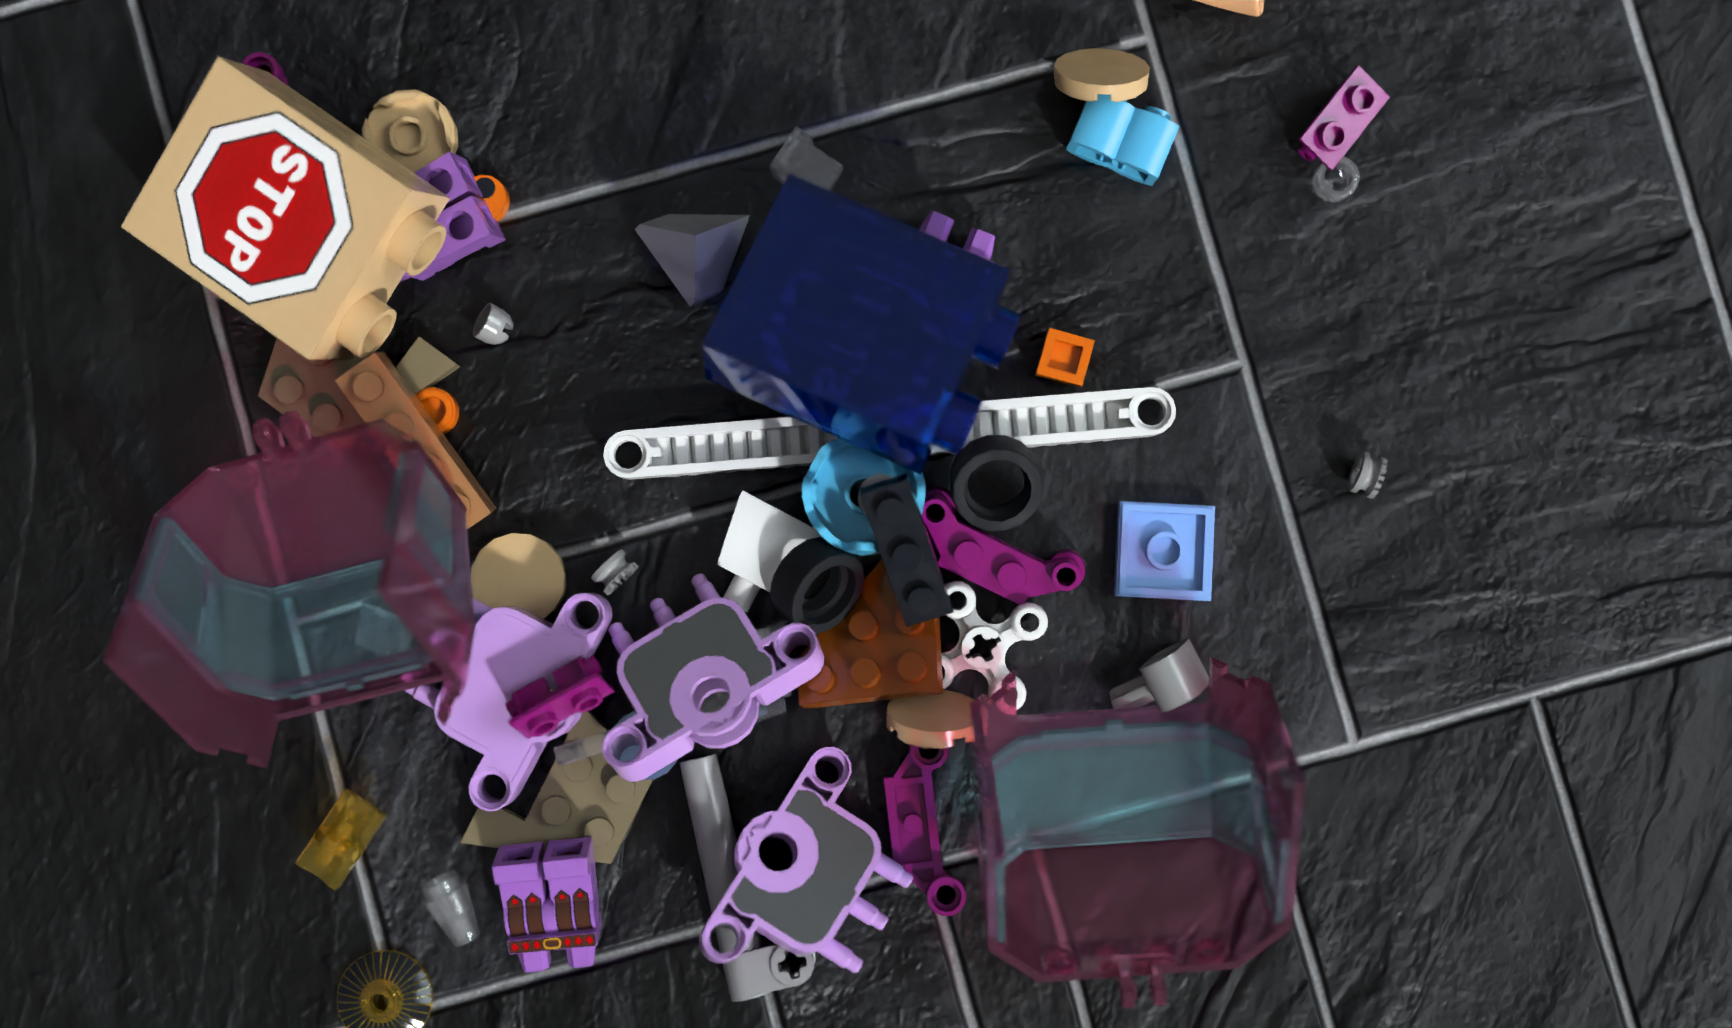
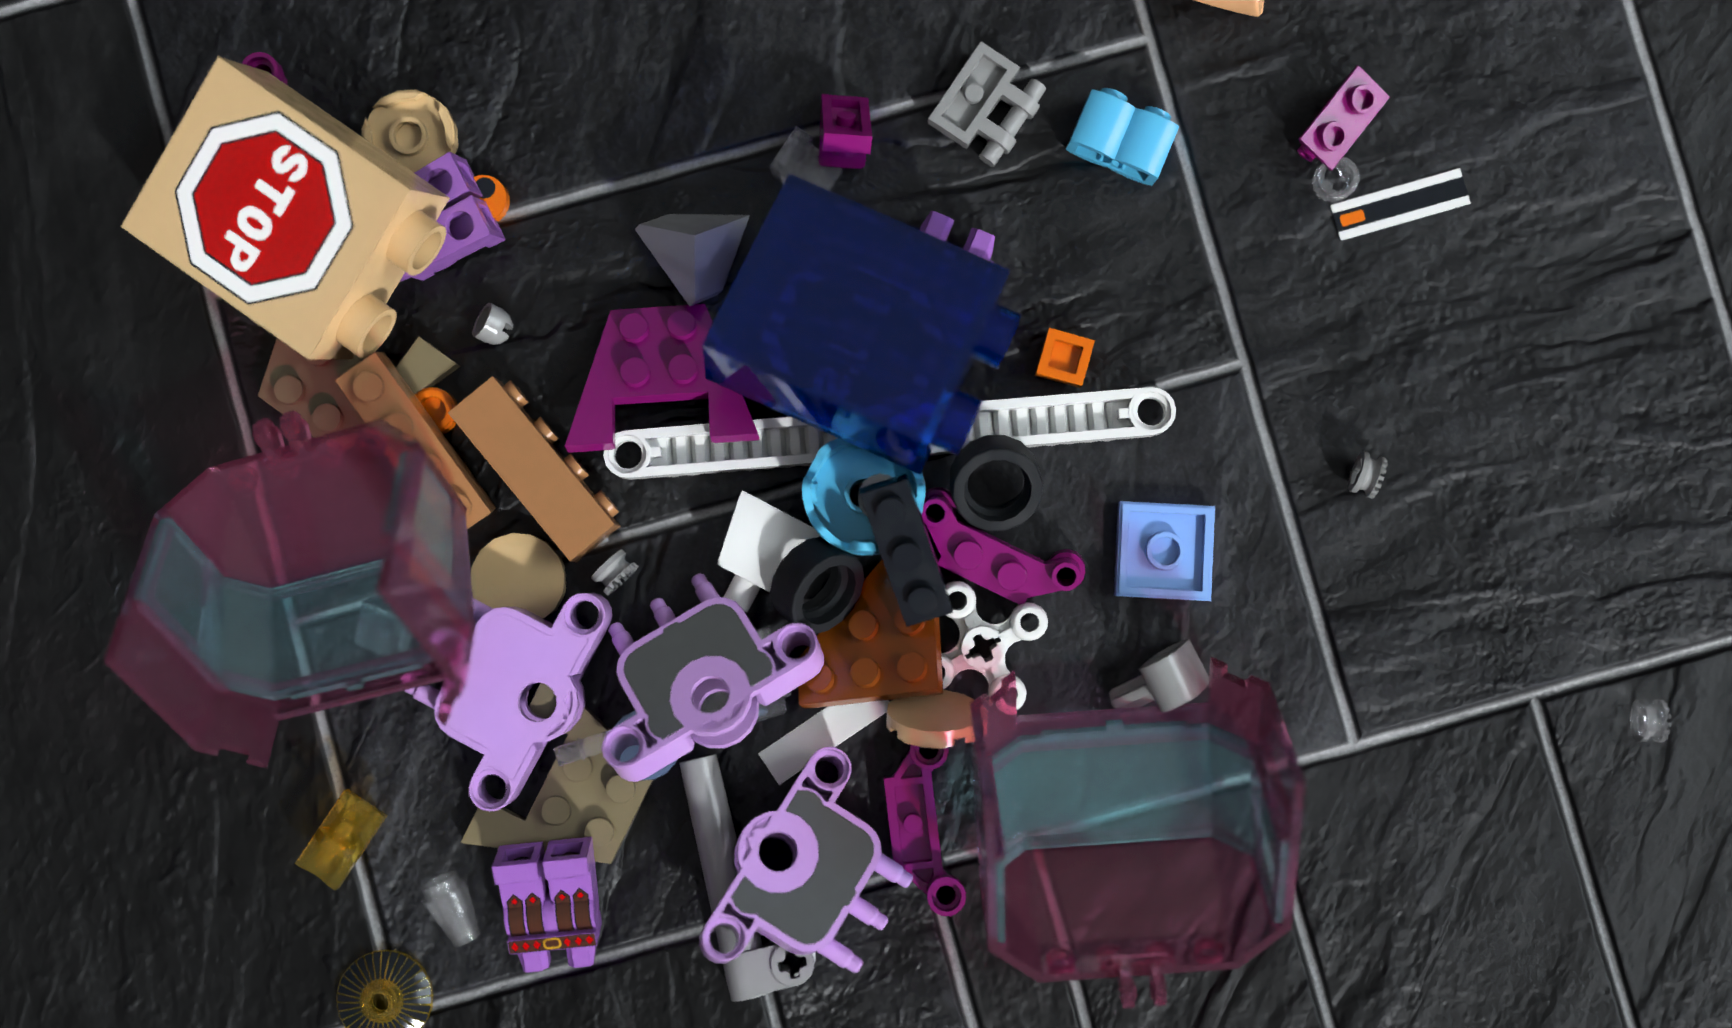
magenta hinge [505,655,615,739] -> none
tan tile [1053,48,1150,102] -> none
none -> medium nougat brick [448,376,621,562]
none -> magenta wing [565,304,760,453]
none -> white sticker [758,700,889,785]
none -> magenta slope [818,94,872,169]
none -> light grey plate [928,41,1046,167]
none -> sticker [1330,168,1471,241]
none -> clear bush [1630,699,1671,743]

